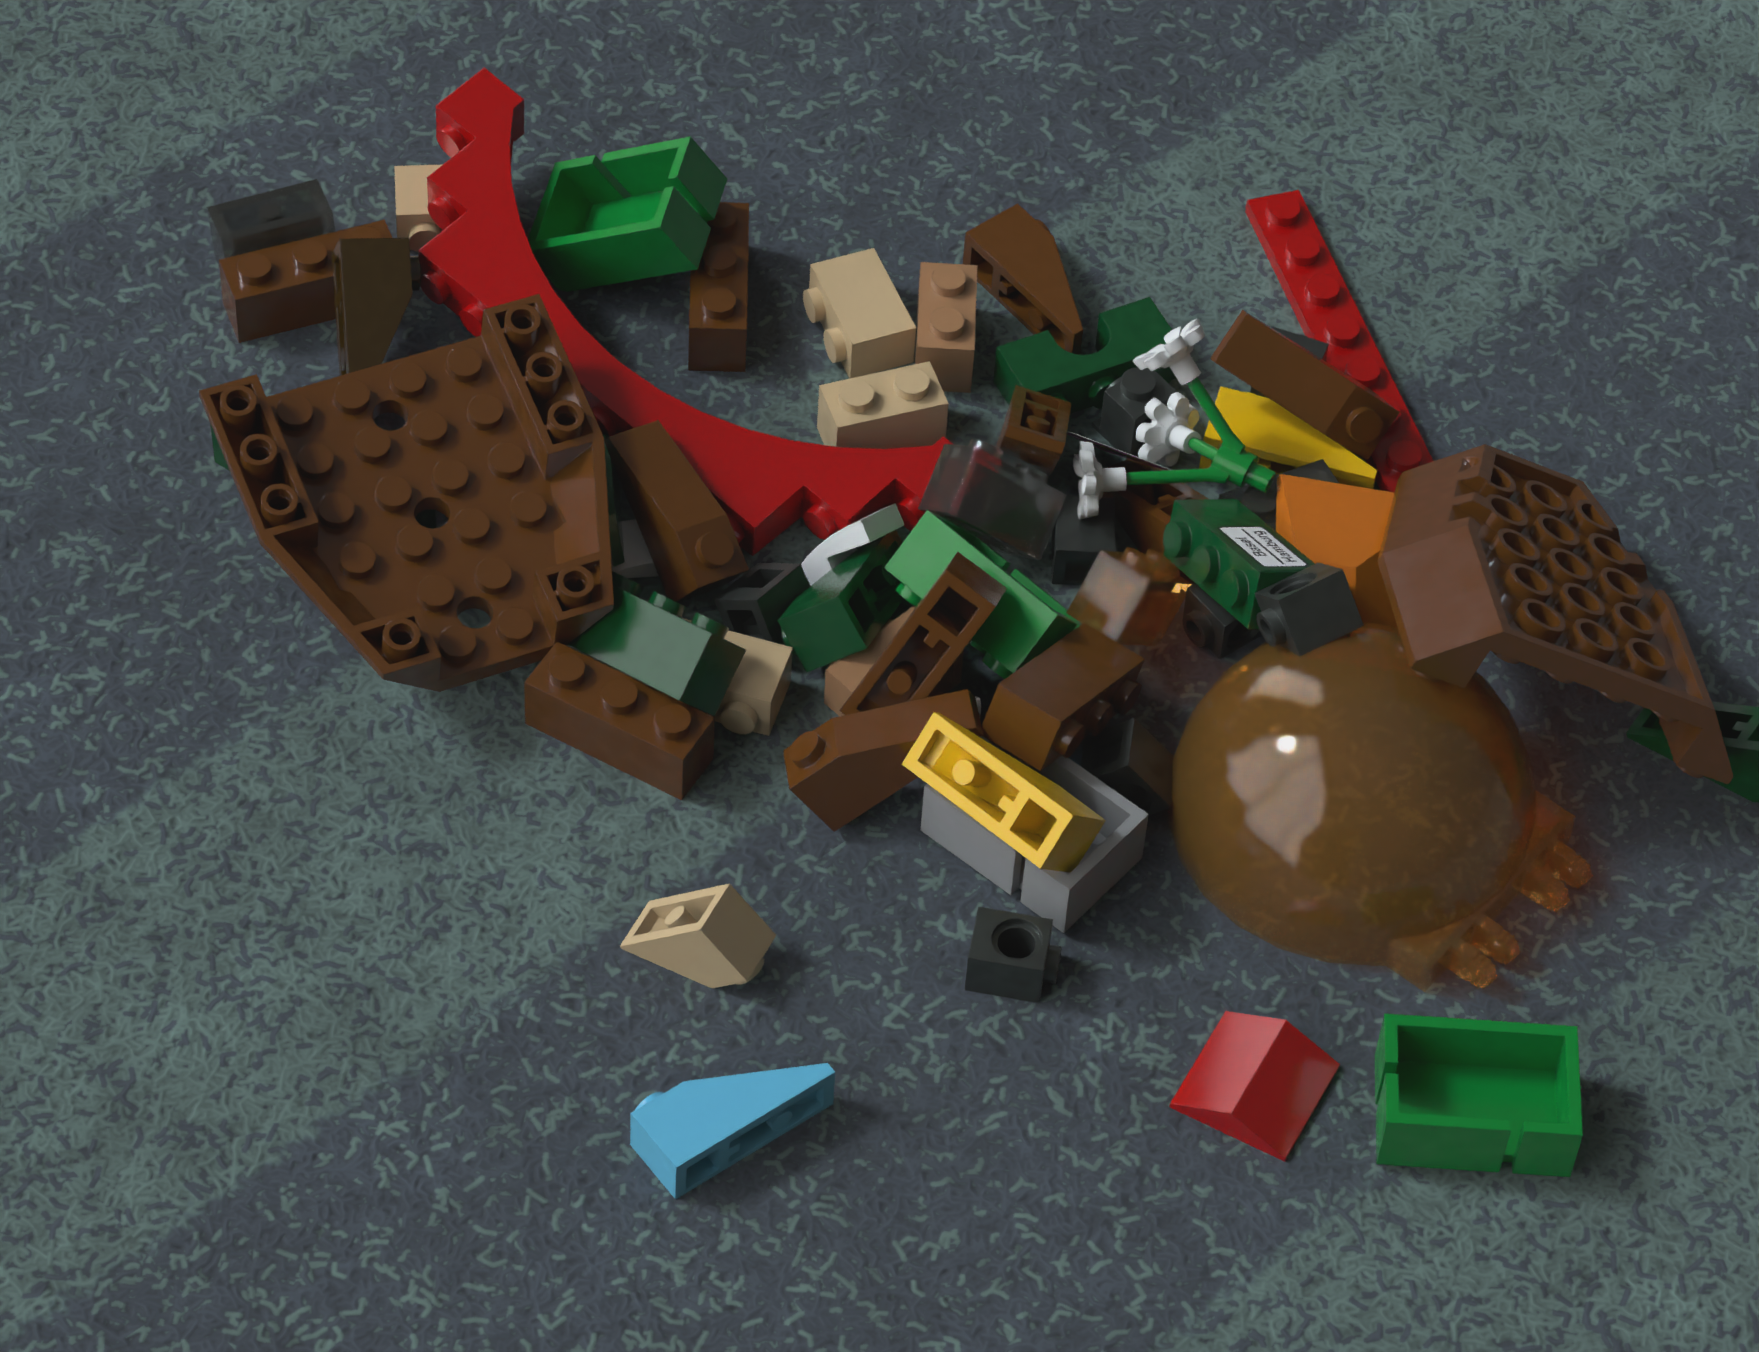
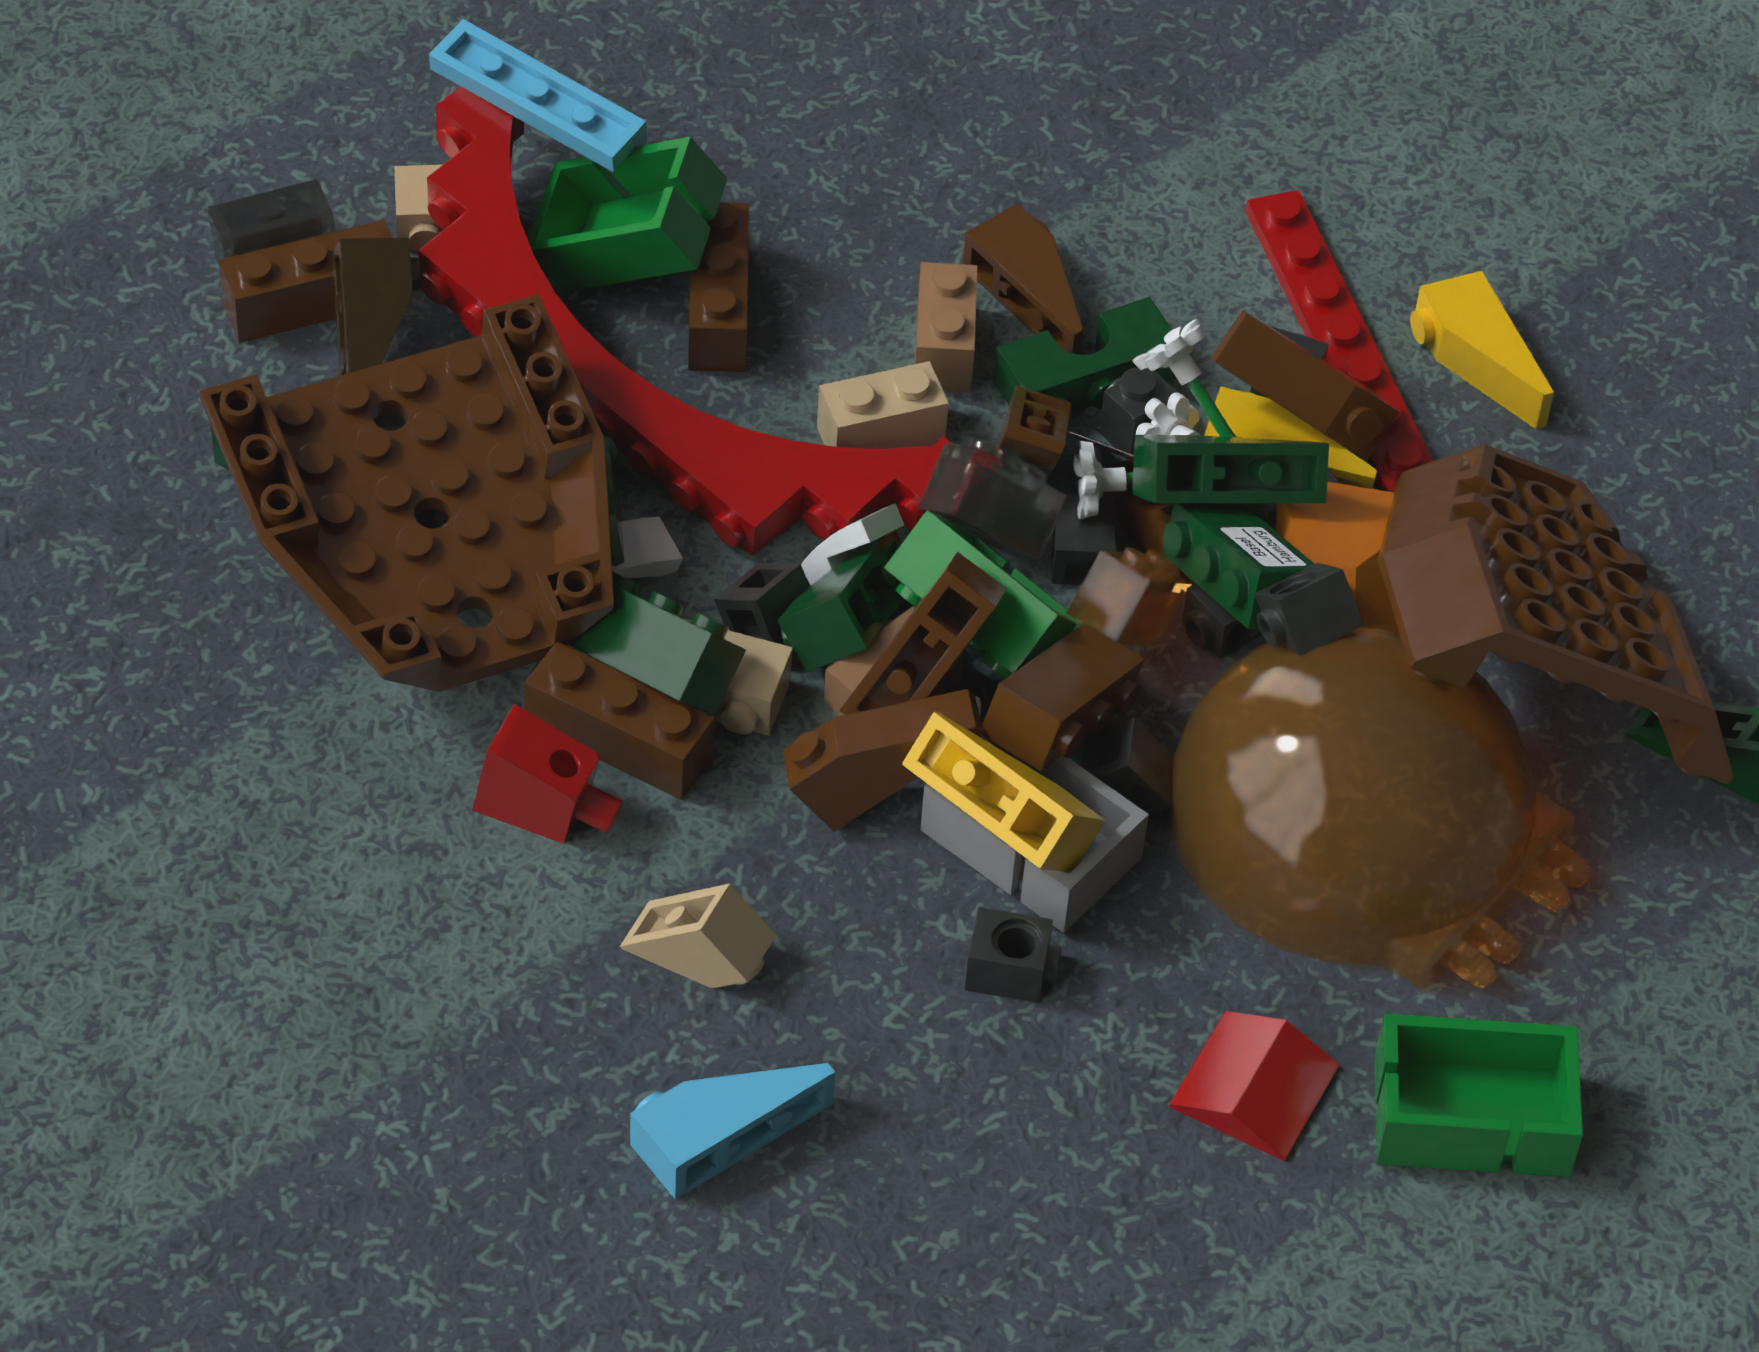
reddish brown slope [604,420,749,602] -> none
tan brick [803,248,916,379] -> none
none -> medium azure fence [429,19,647,172]
none -> red torso [472,705,624,844]
none -> dark green slope [1132,435,1329,504]
none -> yellow slope [1410,271,1554,429]

